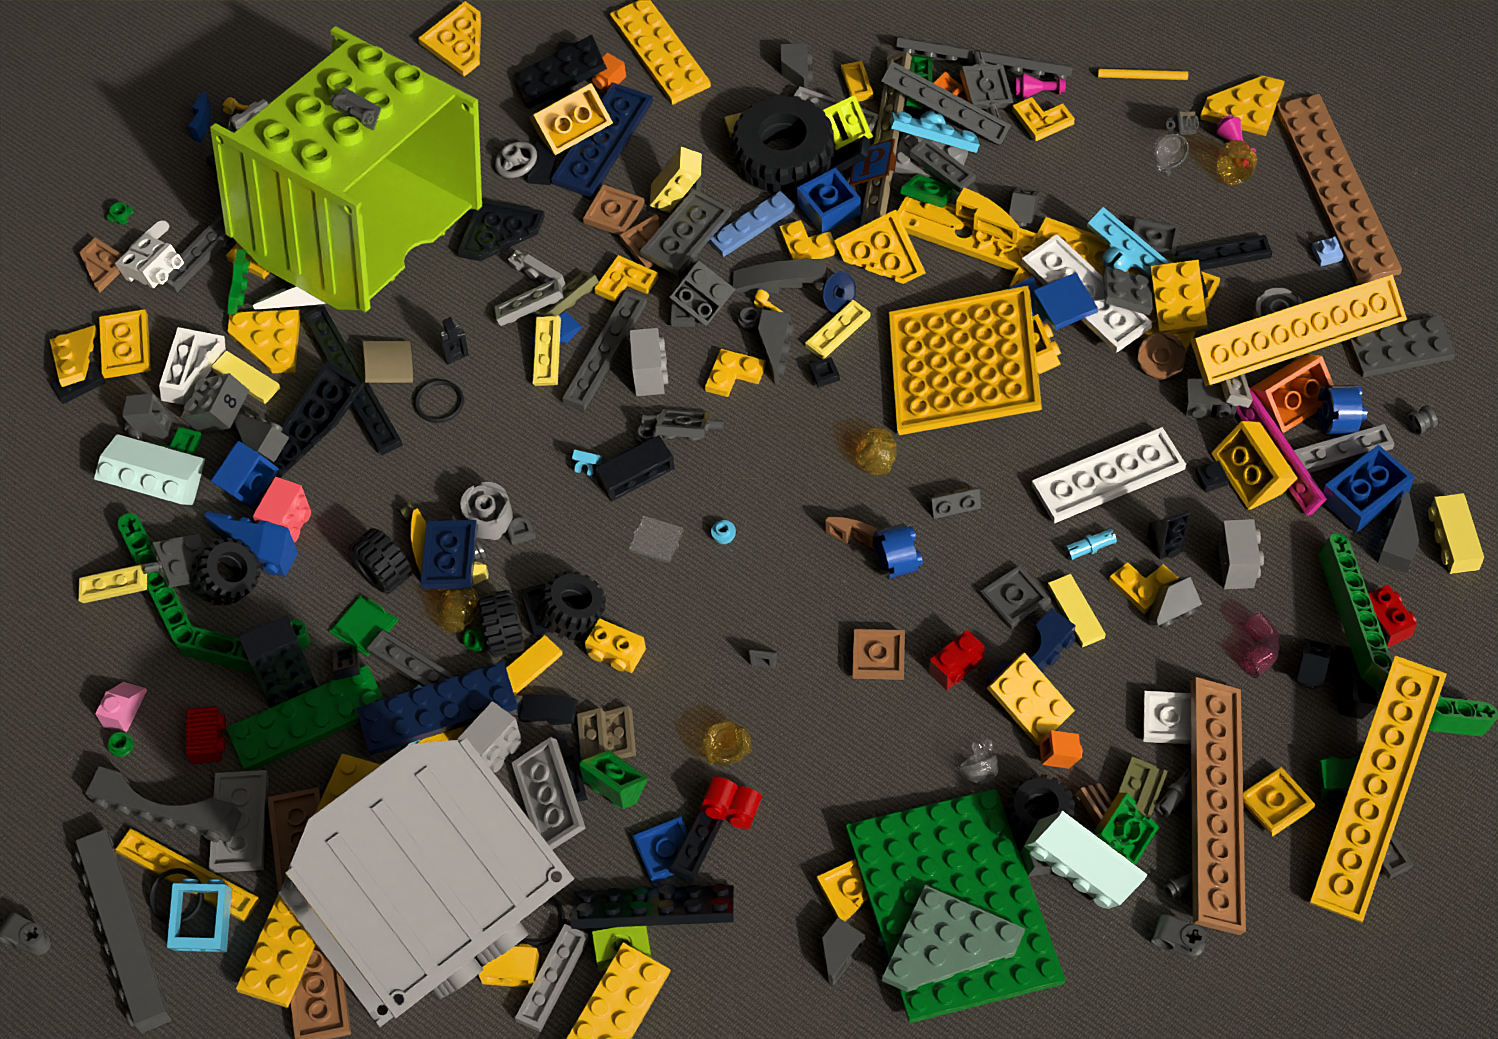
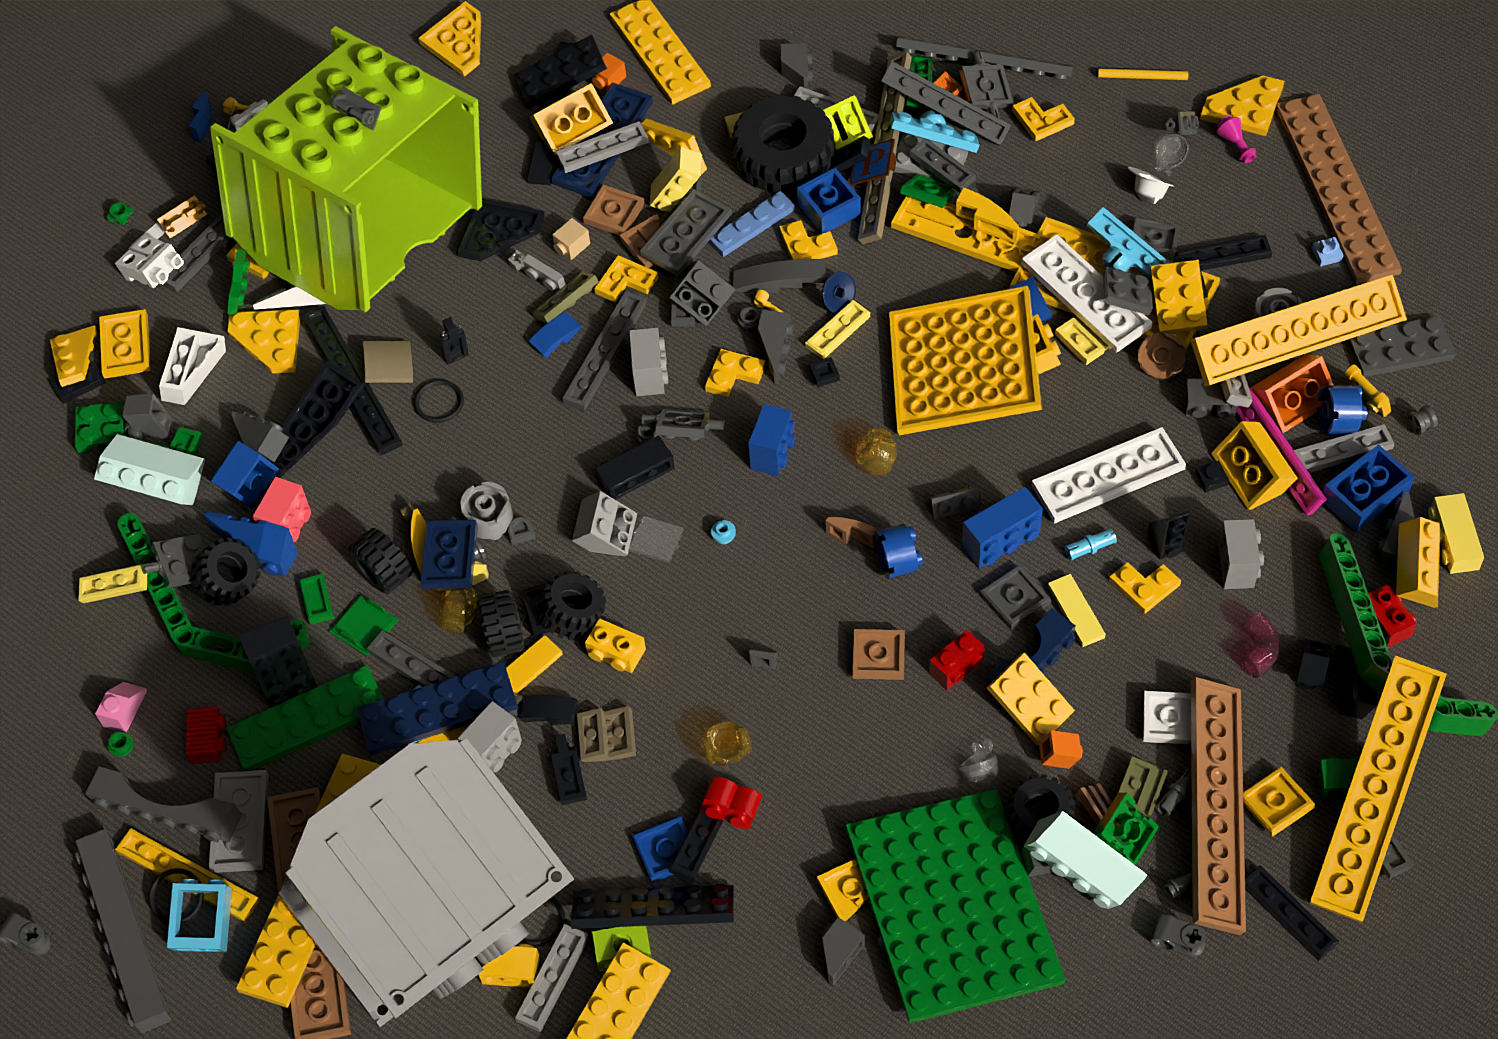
medium nougat wing [79,237,130,293] -> none
dark grey brick [181,373,249,434] -> none
light yellow tile [211,351,280,404] -> none
black plate [332,646,360,680] -> none
green plate [463,626,486,652] -> none
light grey piece [495,141,537,178] -> none
light grey plate [495,278,564,326] -> none
light grey plate [512,737,585,850] -> none
light yellow tile [533,316,561,386] -> none
medium azure tile [572,450,603,476] -> none
green slope [580,750,649,809] -> none
yellow plate [834,210,926,284] -> none
yellow tile [841,61,873,102] -> none
sand green plate [882,885,1025,992] -> none
dark pink piece [1016,73,1066,100] -> none
blue tile [1034,273,1098,330] -> none
slope [1147,577,1202,628] -> none
clear yellow hair [1217,140,1258,186] -> none
none -> green brick [75,401,126,453]
none -> hinge [157,195,207,239]
none -> green tile [299,573,334,625]
none -> tan brick [552,218,590,260]
none -> light grey plate [556,121,649,173]
none -> light grey slope [572,491,637,556]
none -> yellow wing [641,118,707,174]
none -> blue brick [749,404,796,476]
none -> blue brick [962,487,1043,569]
none -> light yellow plate [1055,317,1111,365]
none -> white piece [1128,167,1173,204]
none -> black tile [1245,865,1339,961]
none -> yellow plate [1345,365,1391,417]
none -> yellow slope [1396,517,1440,608]

